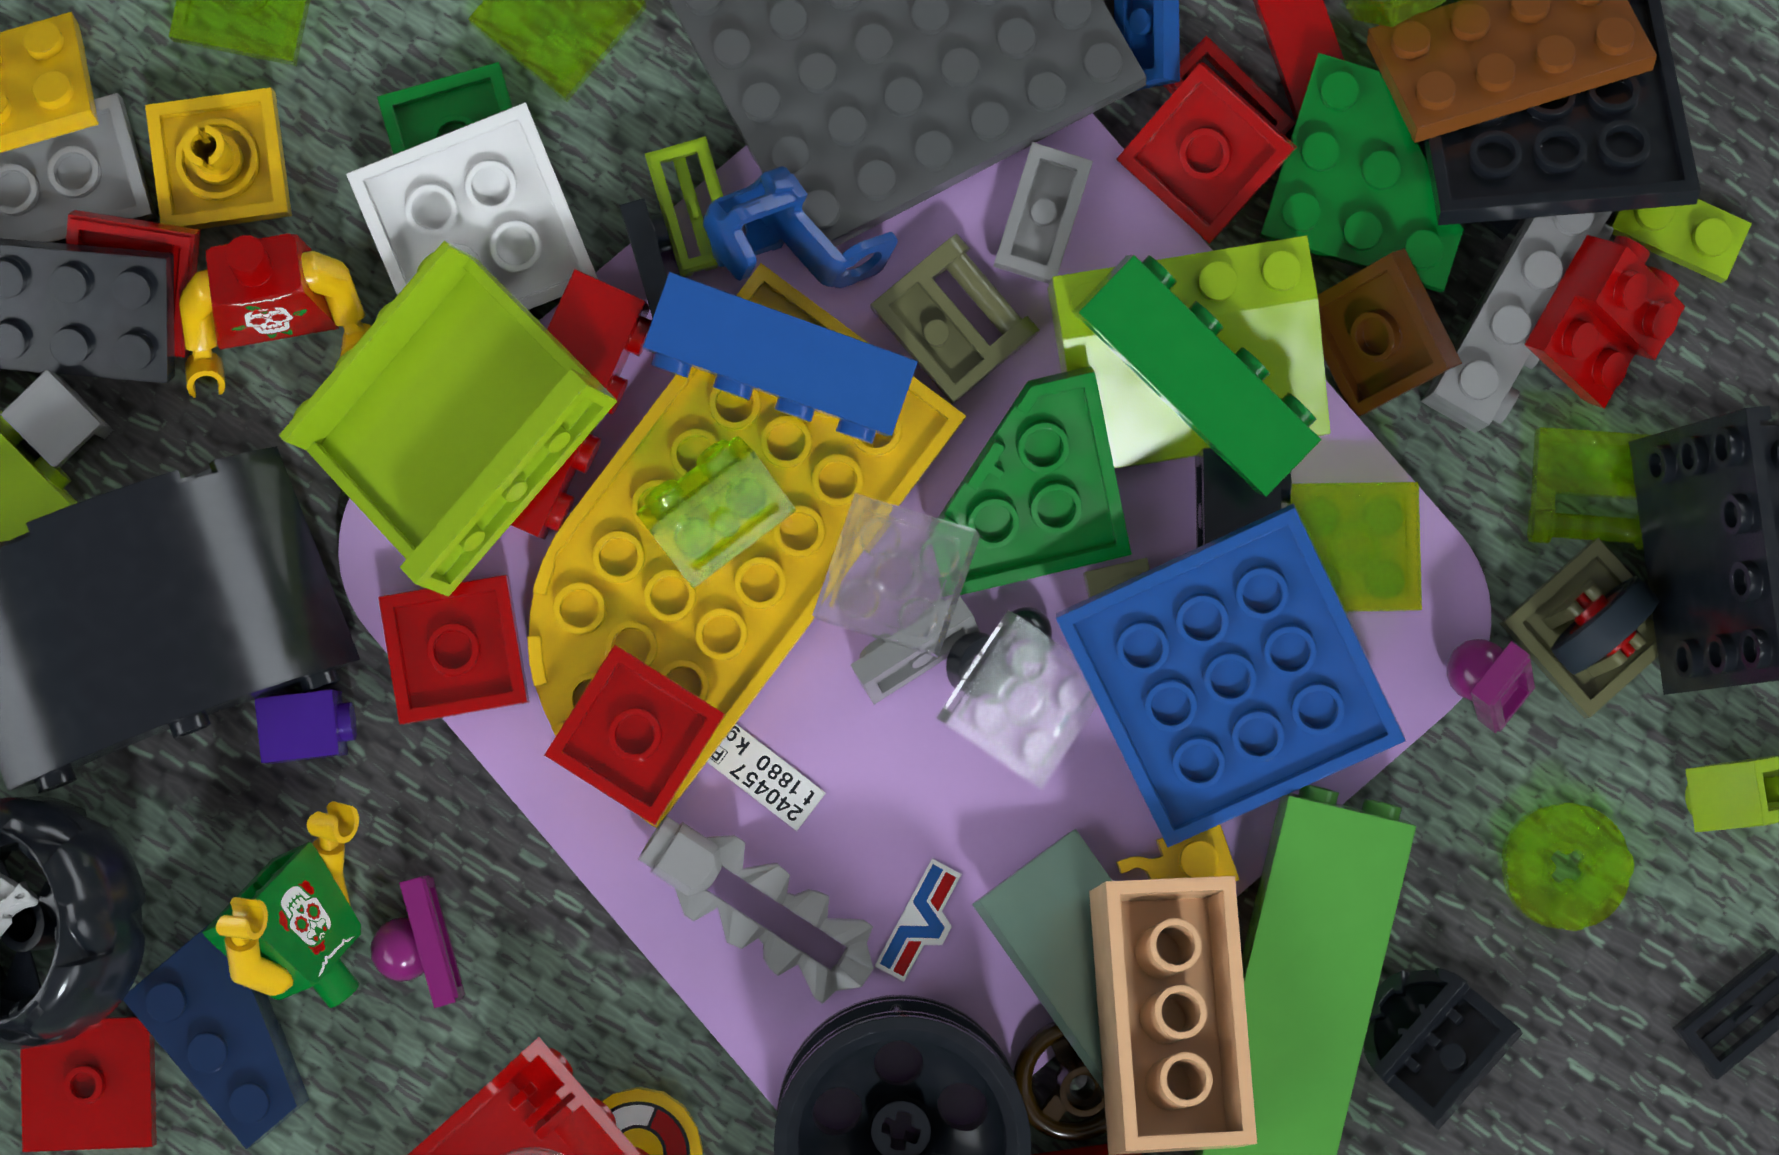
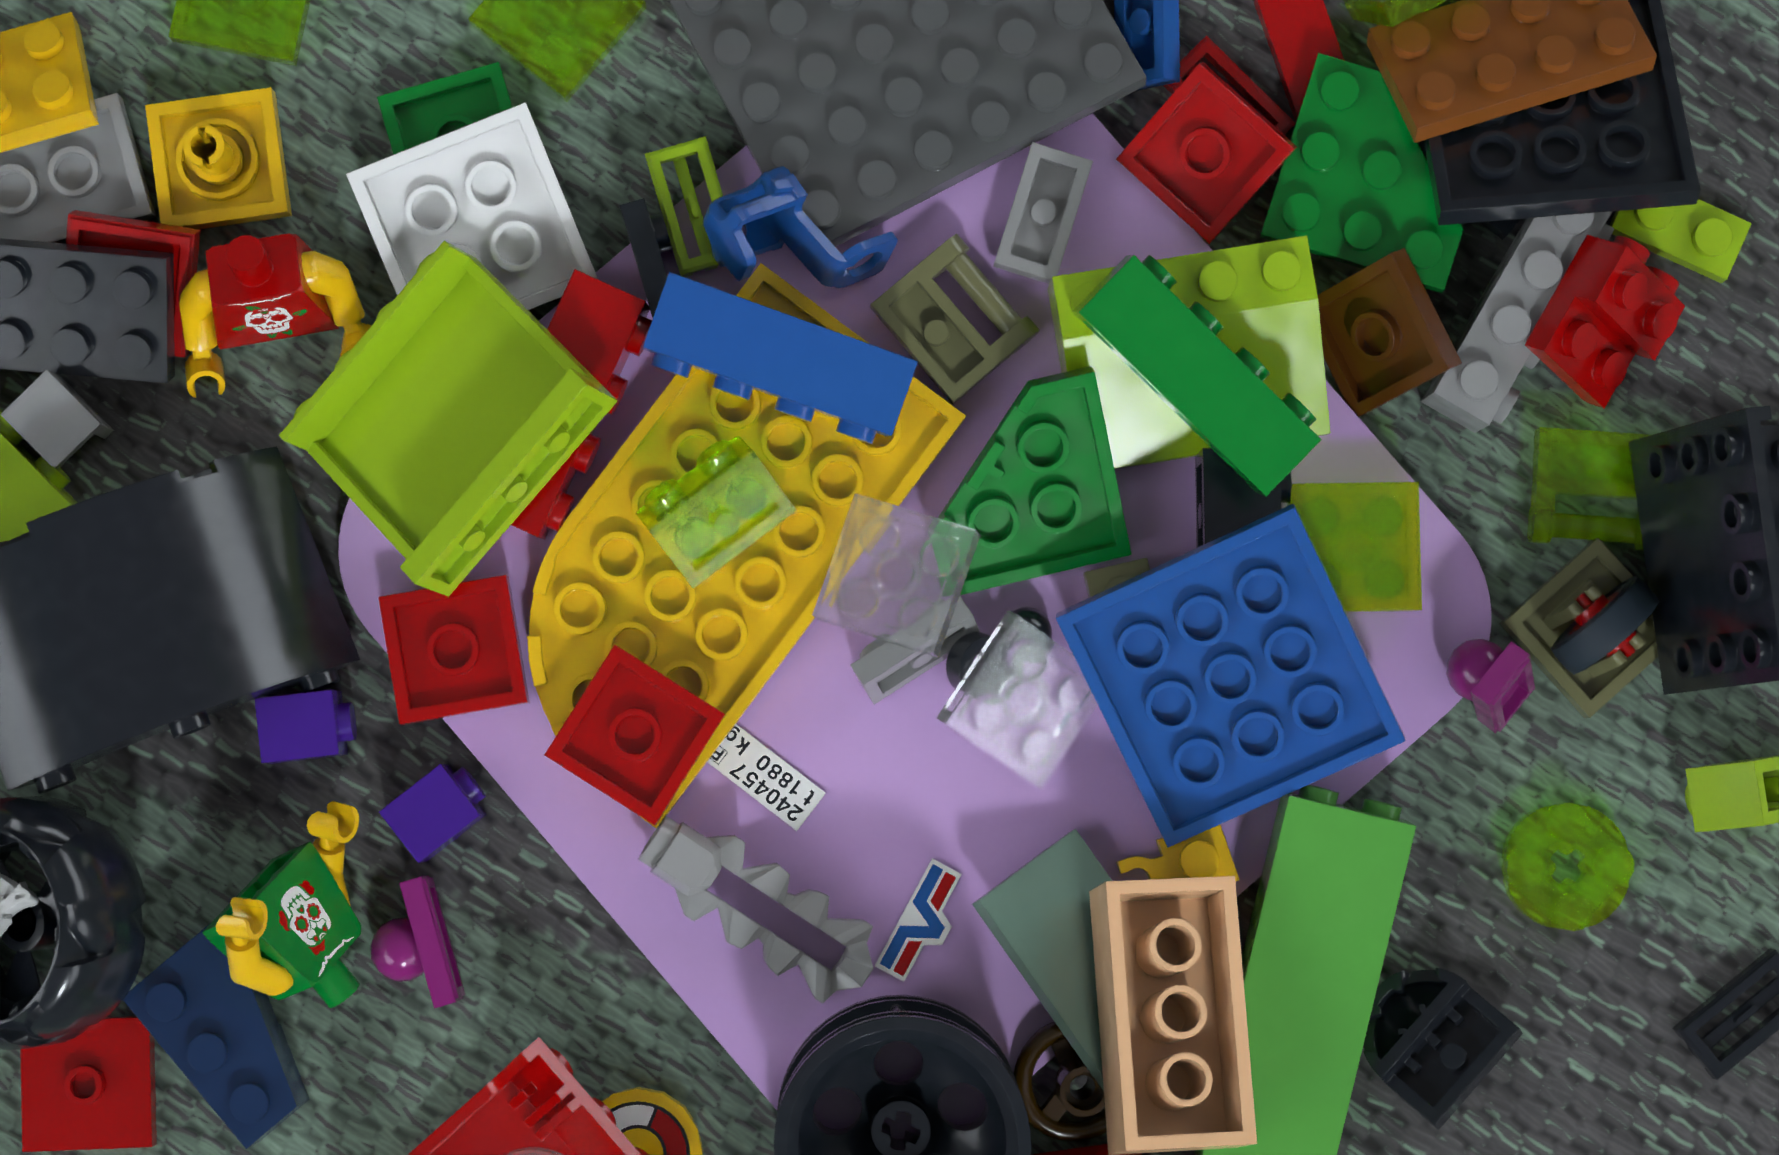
none -> dark purple brick [379,764,487,863]

